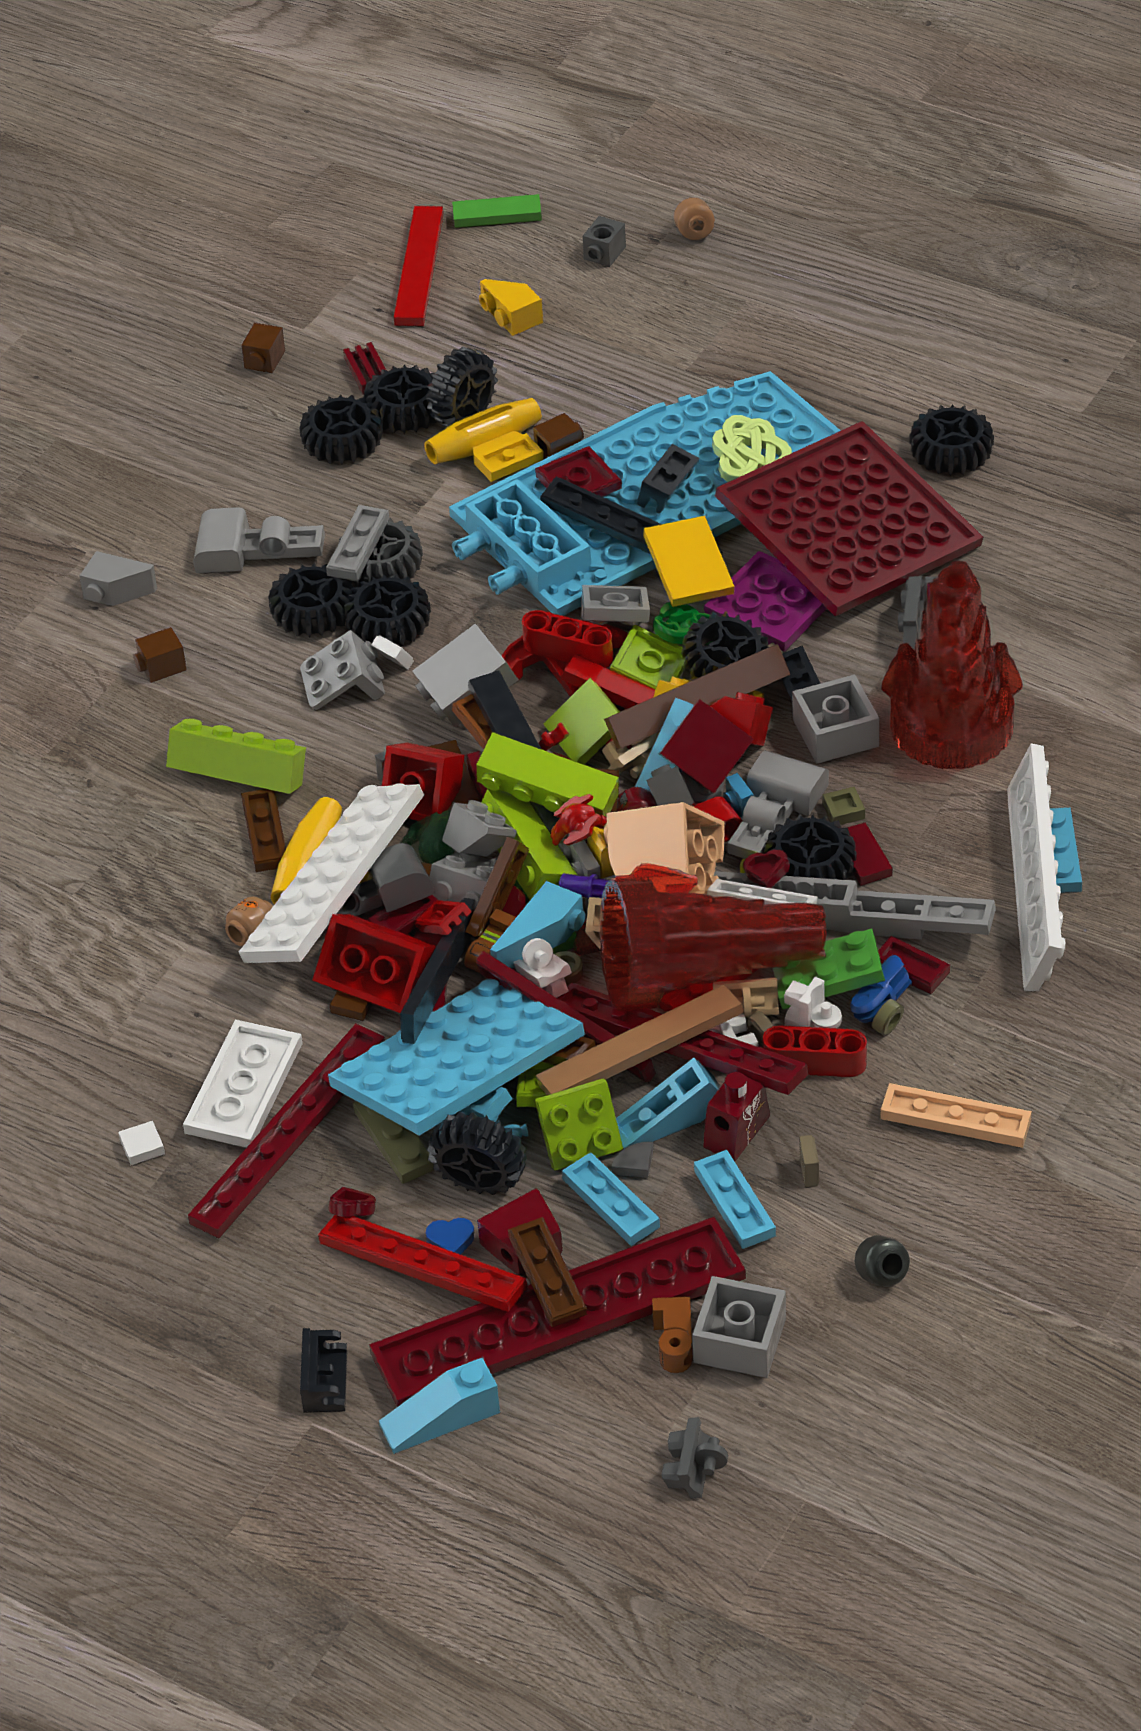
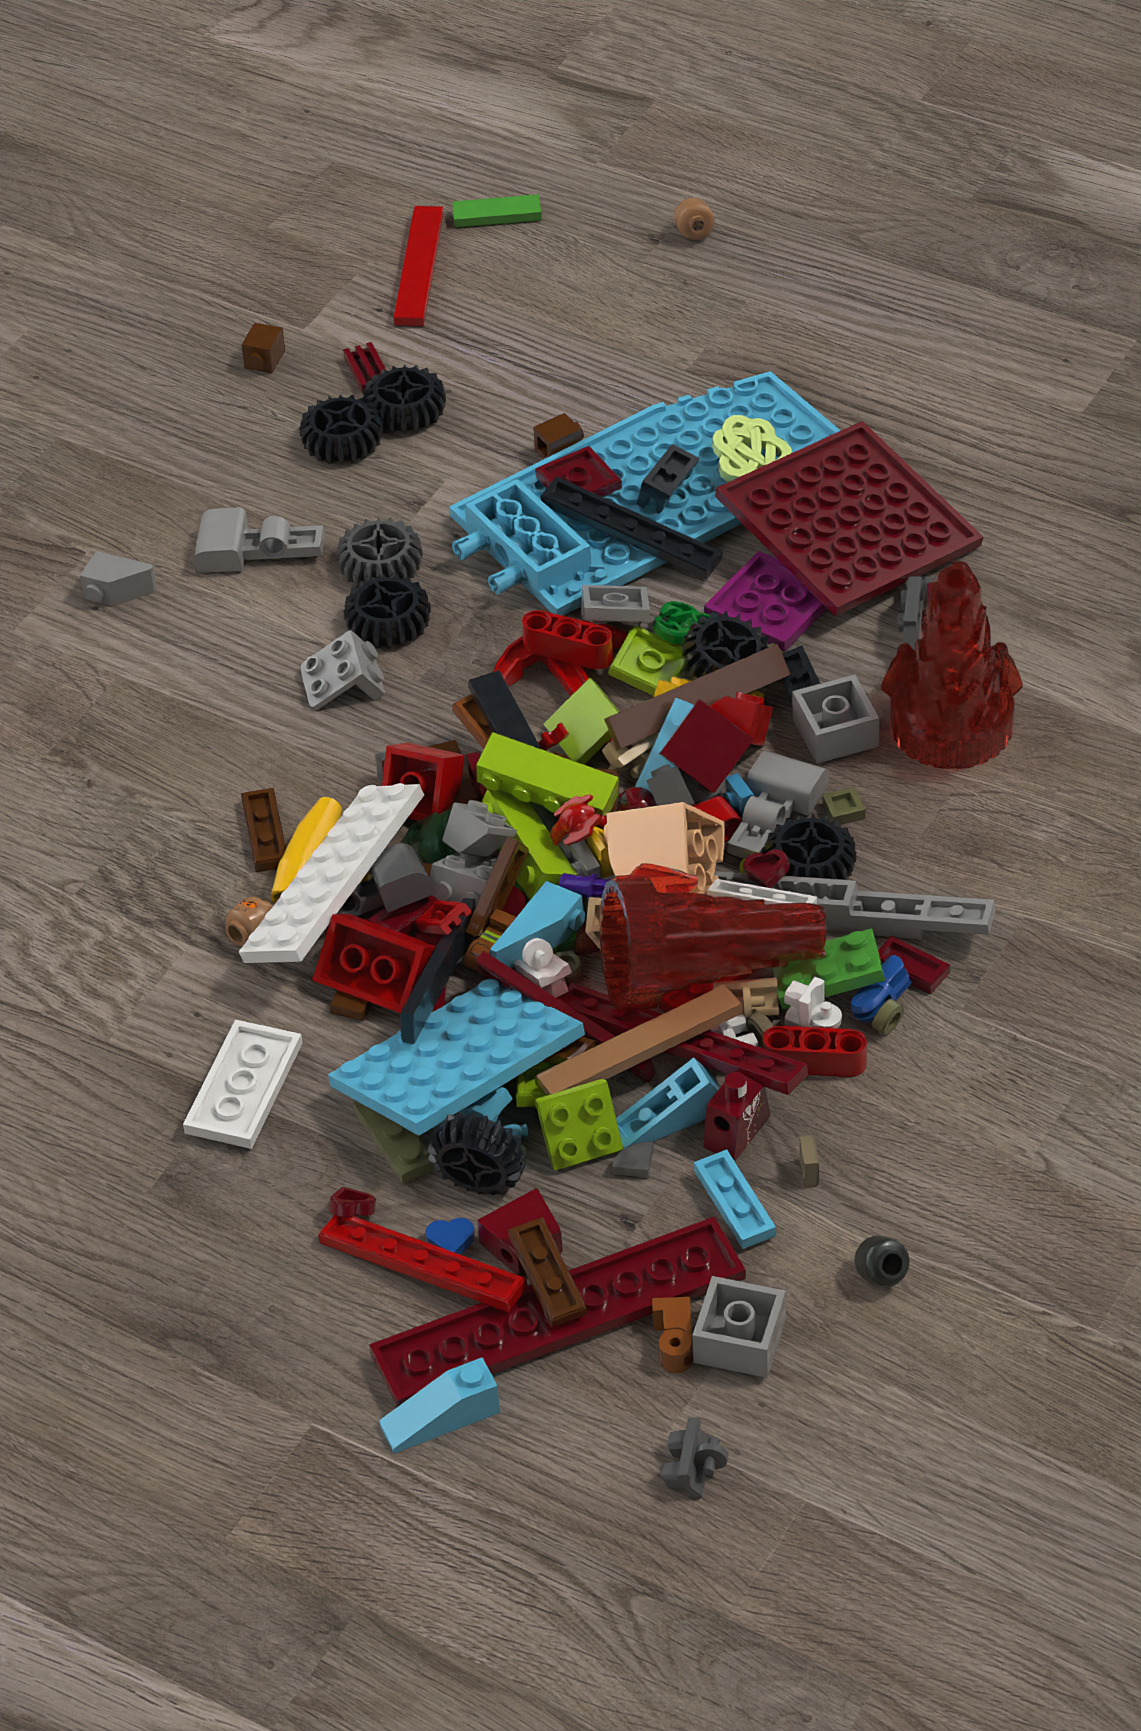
white tile [118,1121,165,1165] -> none
reddish brown brick [133,627,187,683] -> none
lime brick [166,719,306,794] -> none
dark red plate [188,1023,385,1239] -> none
black gear [268,562,354,638] -> none
black hinge [300,1328,348,1413] -> none
light grey tile [326,505,389,581] -> none
white tile [371,636,414,670] -> none
light grey brick [412,624,518,727] -> none
yellow plate [424,398,543,482] -> none
black gear [426,347,498,428] -> none
yellow slope [479,279,543,336] -> none
red tile [561,654,655,709] -> none
medium azure plate [562,1152,660,1246] -> none
dark grey brick [582,216,626,267] -> none
yellow tile [643,516,735,607] -> none
dark red tile [847,822,893,886] -> none
light nougat plate [881,1083,1032,1148] -> none
black gear [909,404,994,476] -> none
white plate [1007,743,1065,991] -> none
medium azure plate [1050,807,1082,893] -> none

